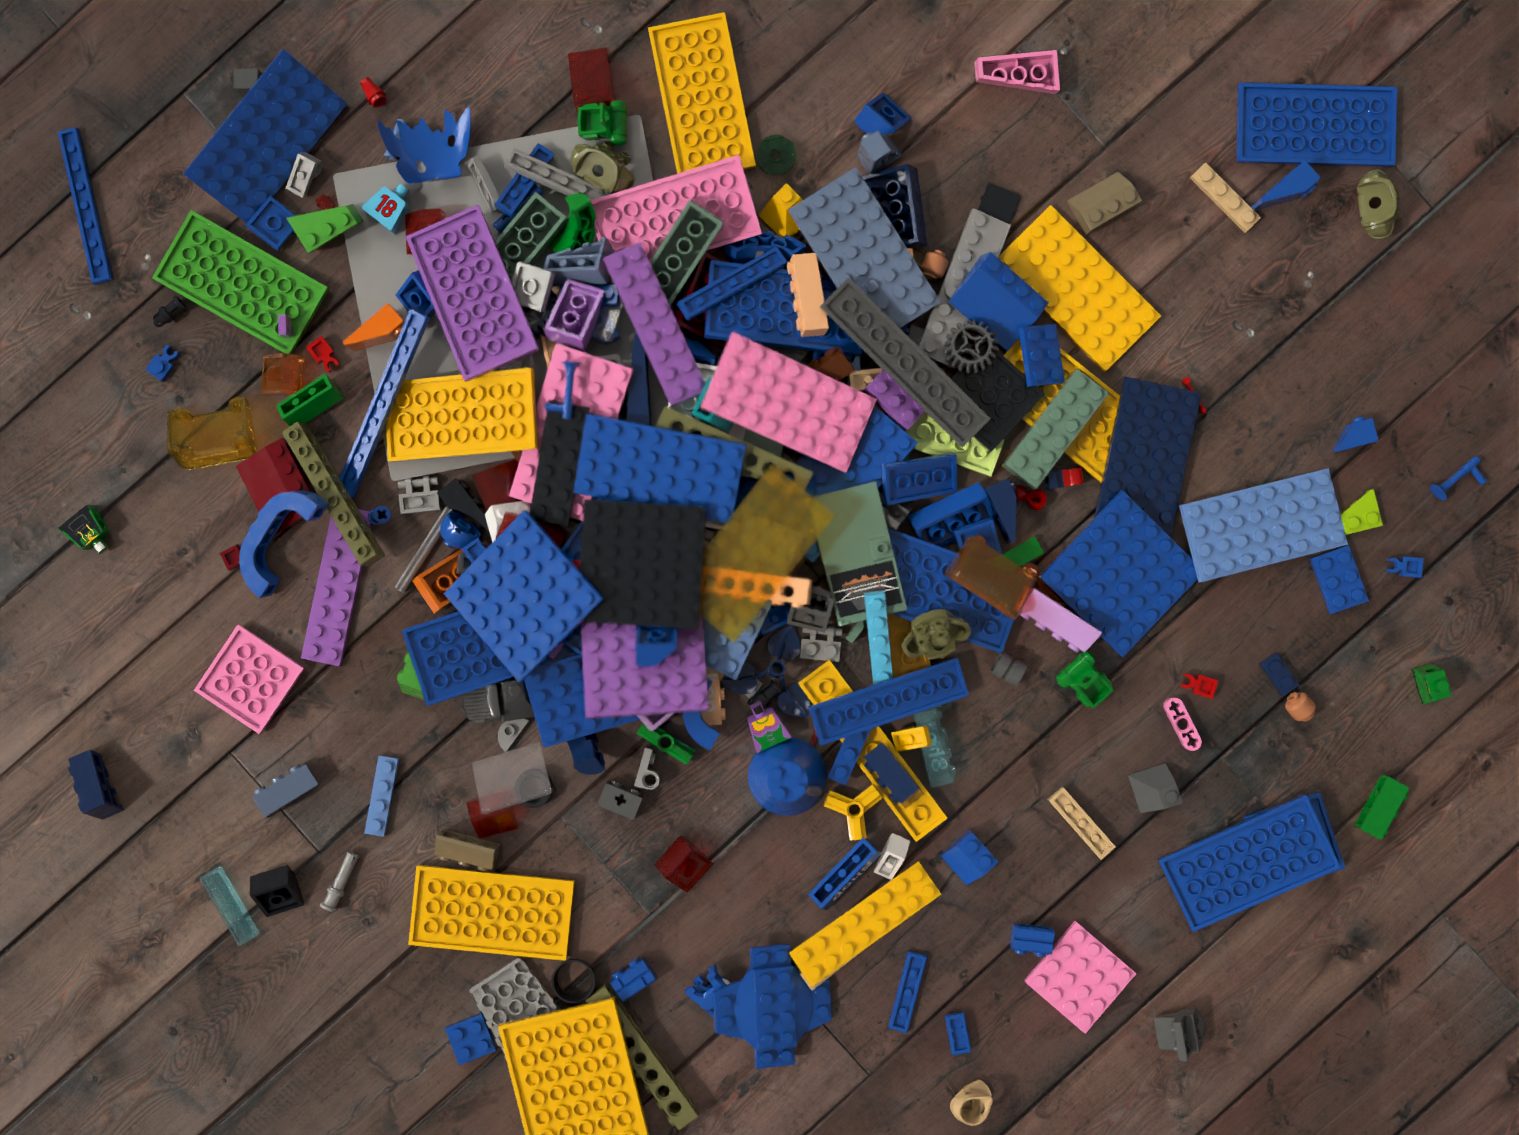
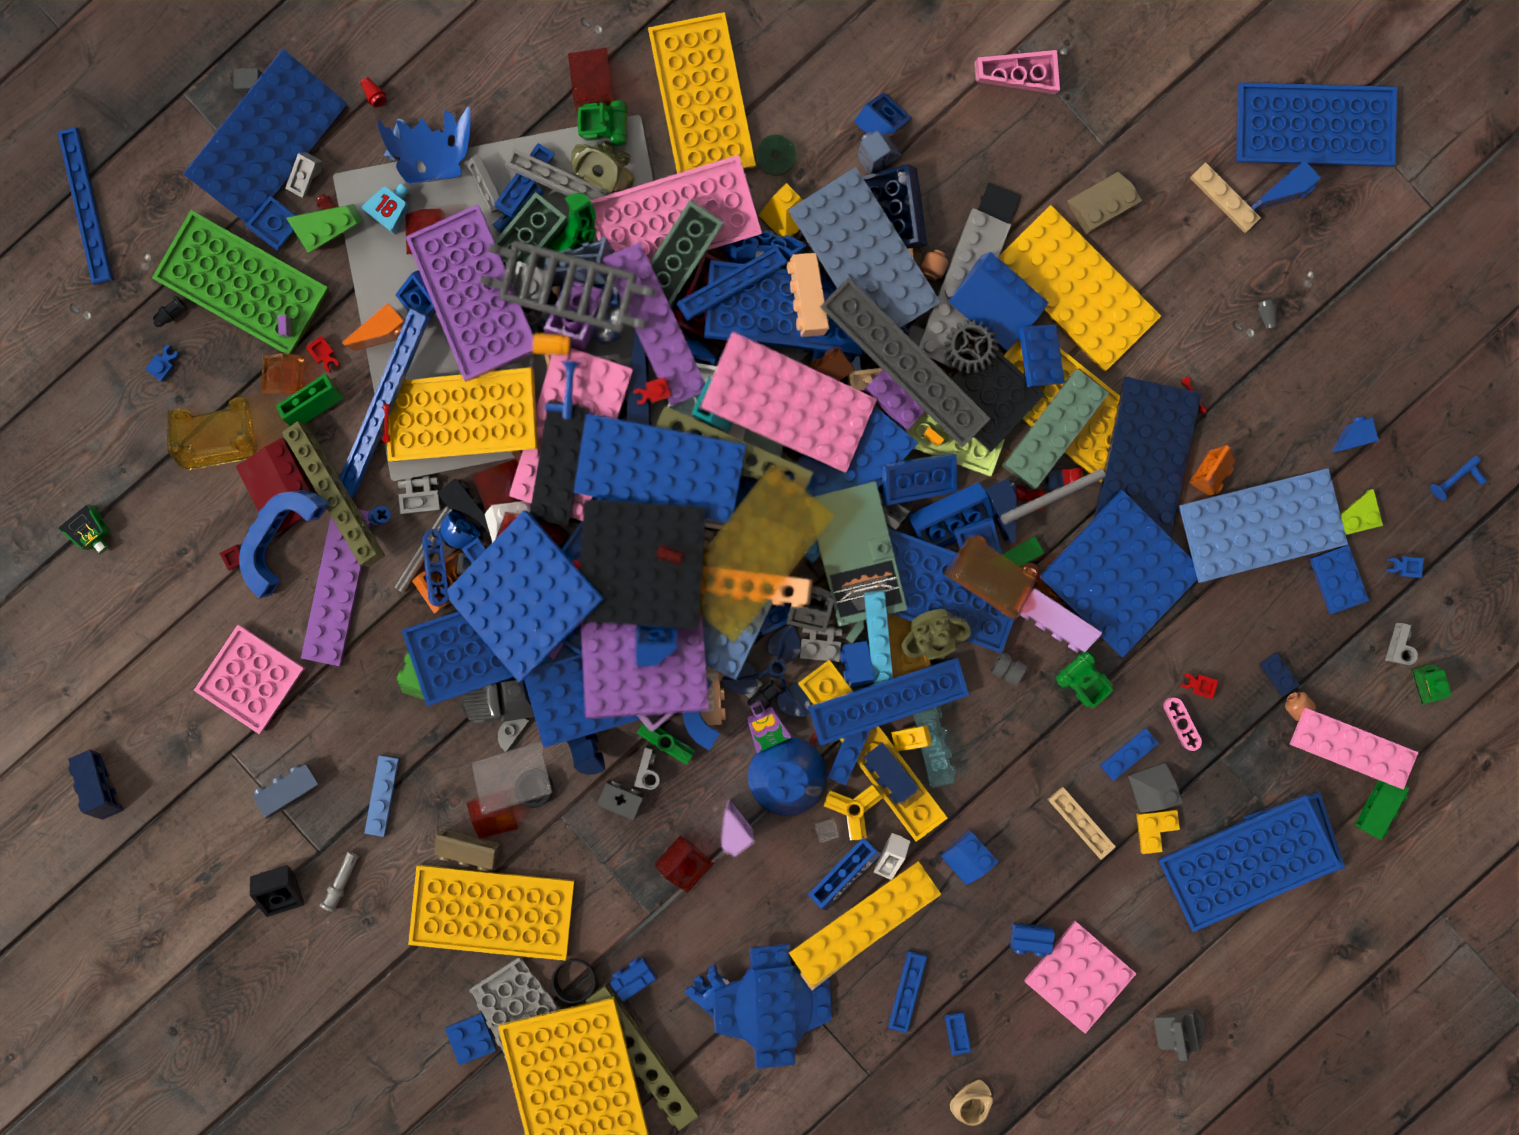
clear light blue slope [200,866,260,946] -> none
olive piece [1357,169,1402,239] -> none
none -> red hinge [382,404,391,443]
none -> blue beam [422,529,448,607]
none -> dark grey bar [480,241,656,333]
none -> light orange piece [533,333,571,356]
none -> red plate [634,377,672,404]
none -> clear red pin [656,545,684,566]
none -> lavender slope [721,799,754,857]
none -> clear tile [814,818,839,843]
none -> blue brick [839,641,875,687]
none -> light orange tile [923,427,944,447]
none -> light grey piece [1001,469,1105,524]
none -> blue plate [1099,728,1159,781]
none -> yellow plate [1137,809,1180,854]
none -> orange slope [1189,445,1235,496]
none -> dark grey cone [1257,298,1278,329]
none -> bright pink plate [1290,708,1418,789]
none -> light grey plate [1385,623,1418,665]

